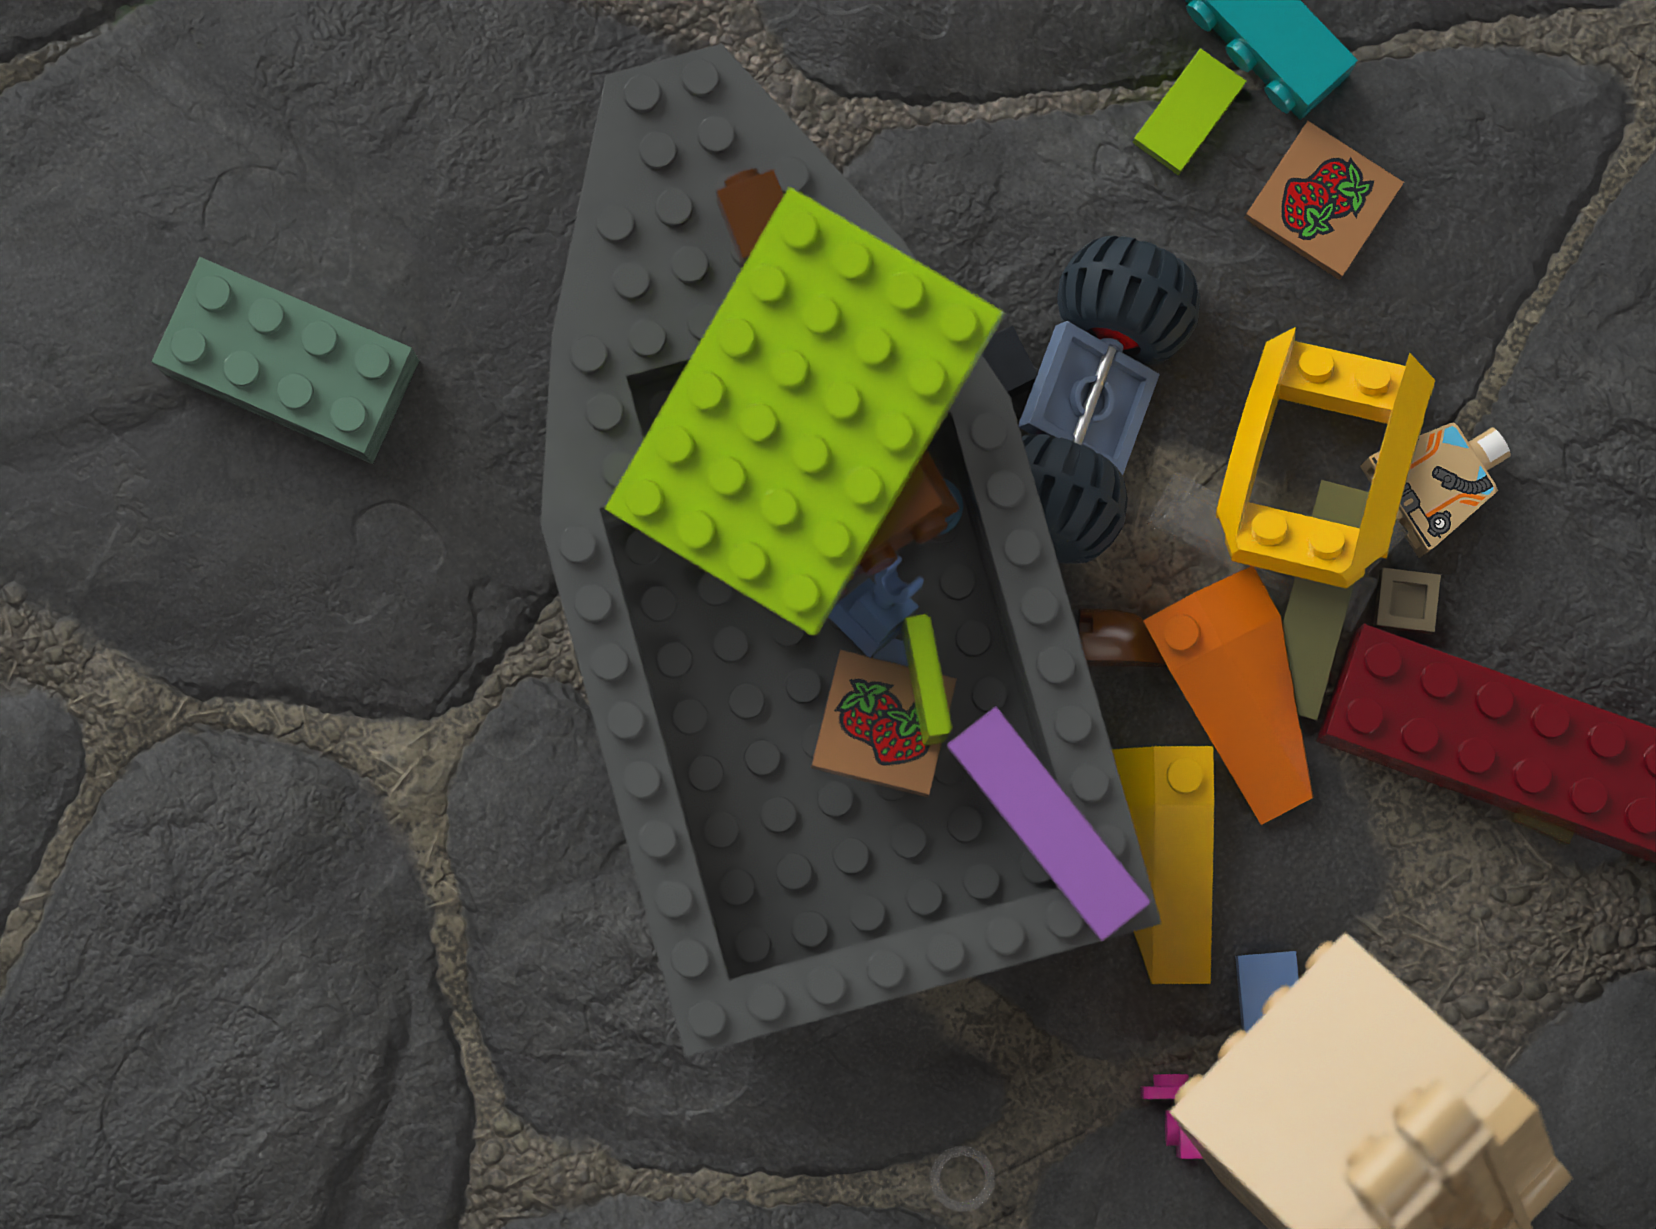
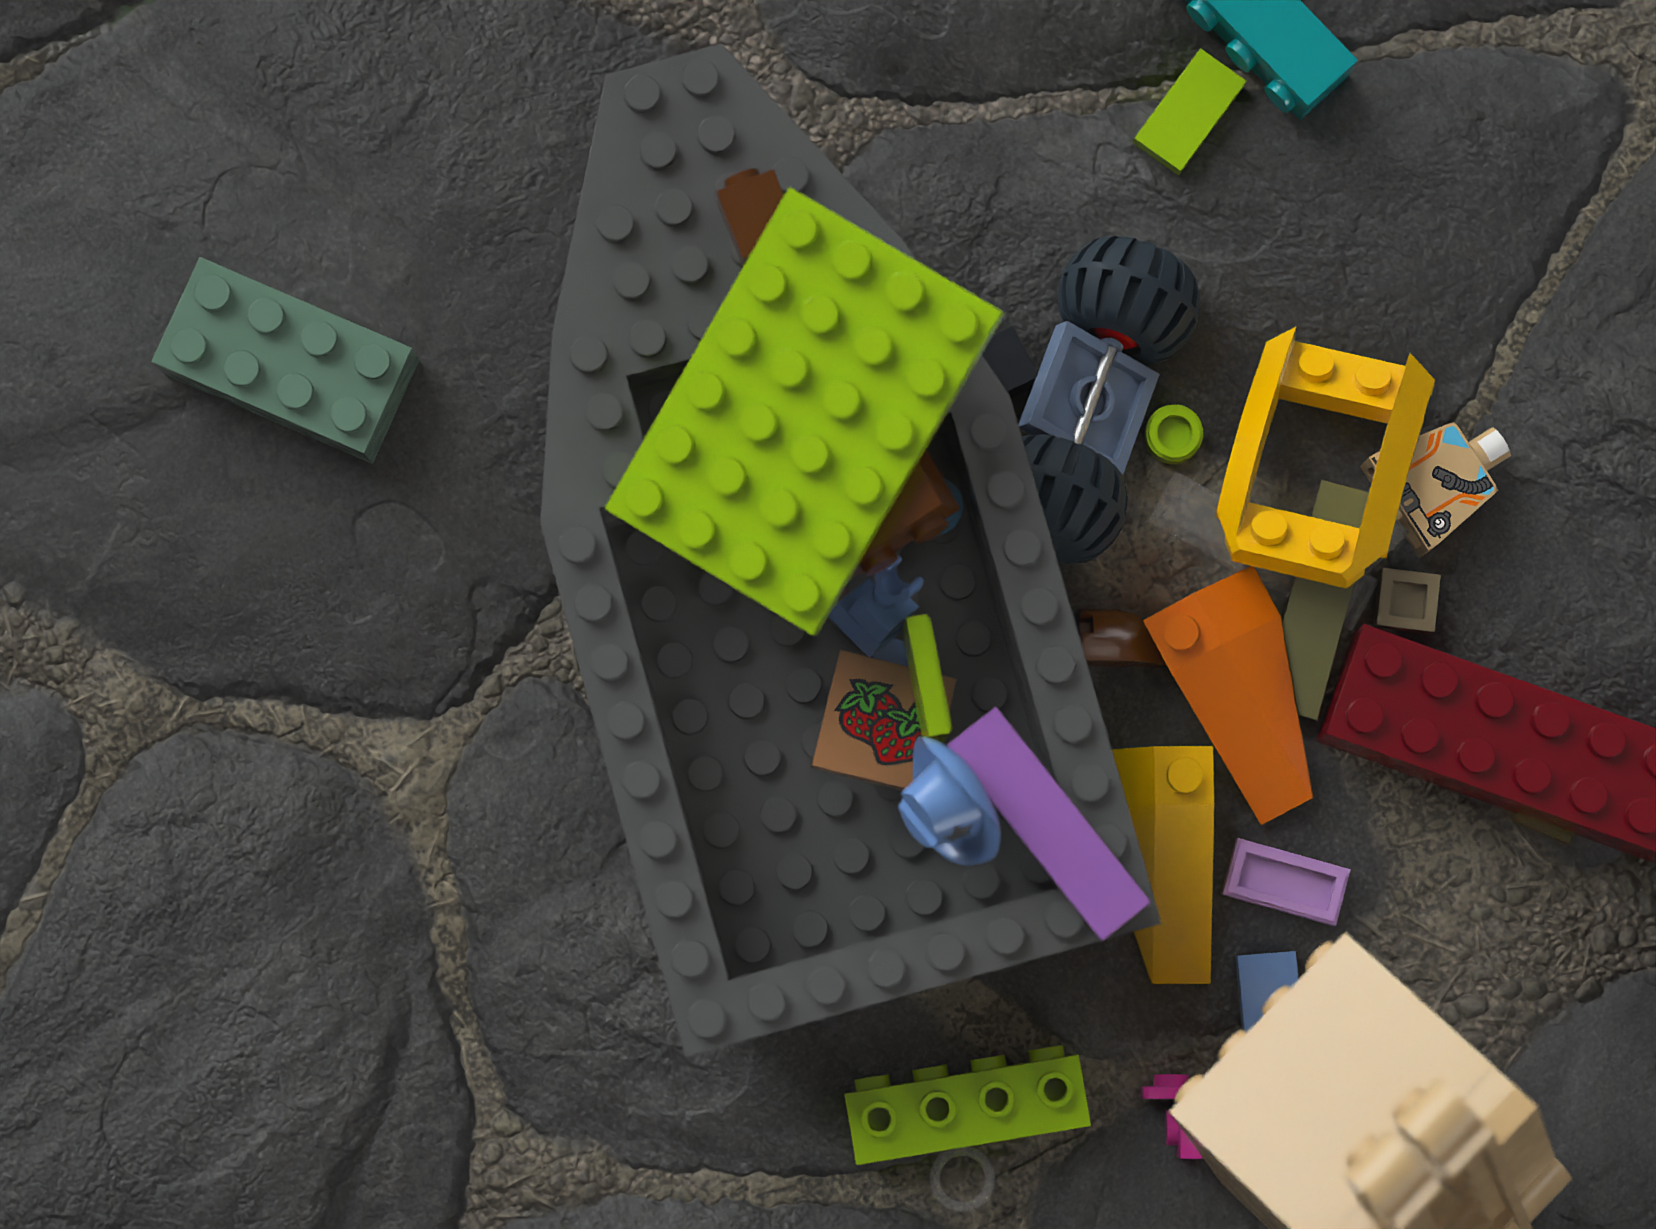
medium nougat tile [1244,121,1404,280] -> none
none -> lime brick [844,1045,1091,1165]
none -> medium blue hat [898,736,1000,865]
none -> lime tile [1144,404,1203,464]
none -> lavender tile [1221,838,1351,926]

